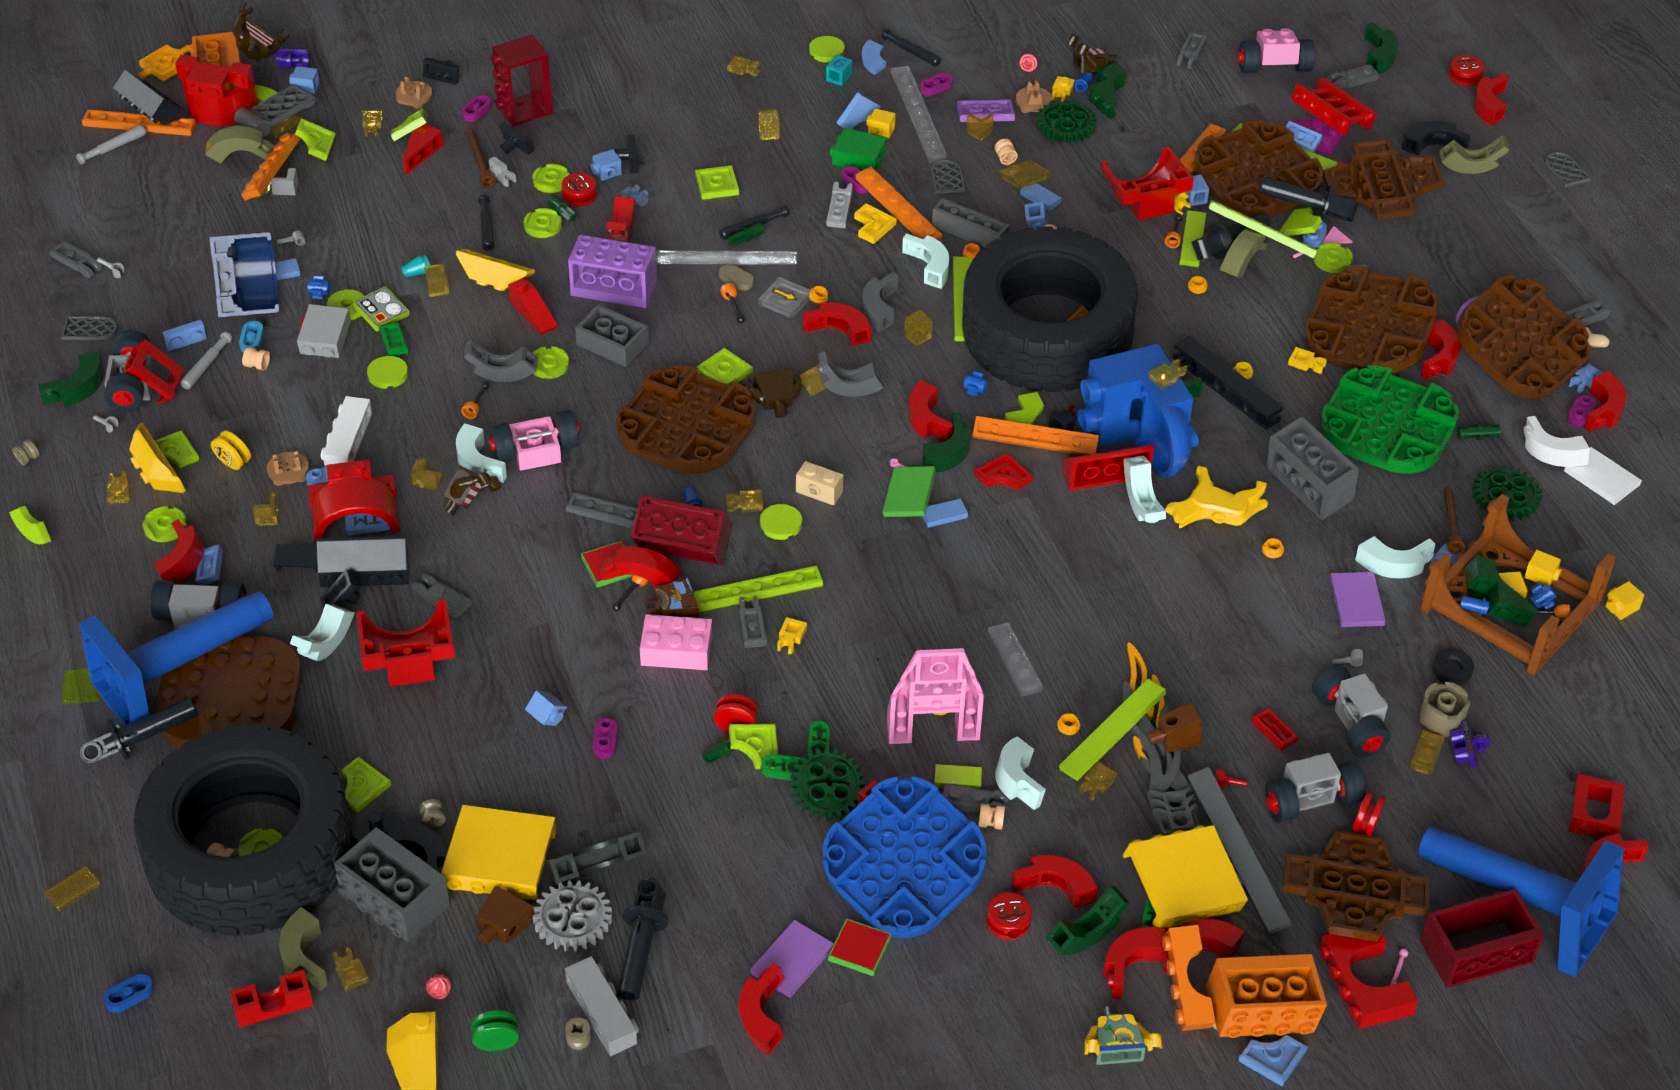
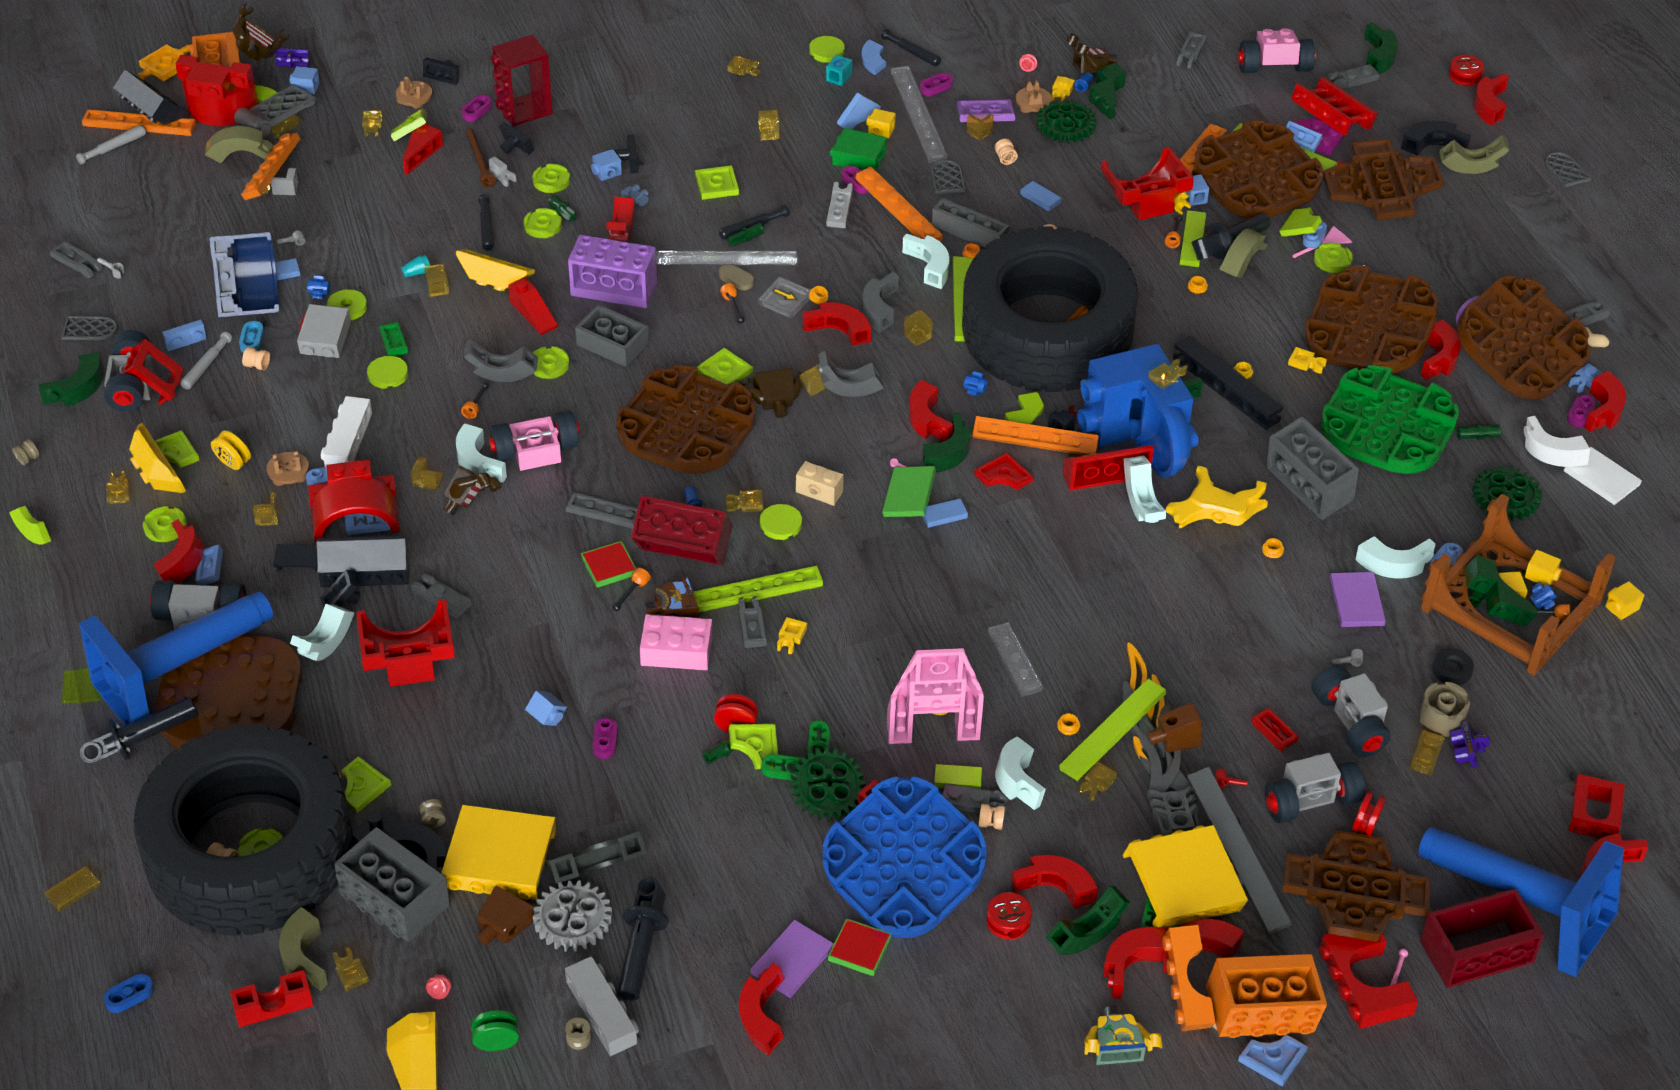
light grey hand [93,415,118,432] -> none
lime tile [295,118,336,161] -> none
tile [353,286,409,332] -> none
red head [561,173,597,207] -> none
red arch [600,547,681,589] -> none
yellow plate [854,203,897,244] -> none
clear yellow tile [999,160,1051,189] -> none
medium blue brick [1025,201,1048,230] -> none
tile [1208,200,1317,258] -> none
black piece [1259,177,1358,222] -> none
reddish brown piece [1444,487,1465,555] -> none
blue pin [1460,595,1490,615] -> none

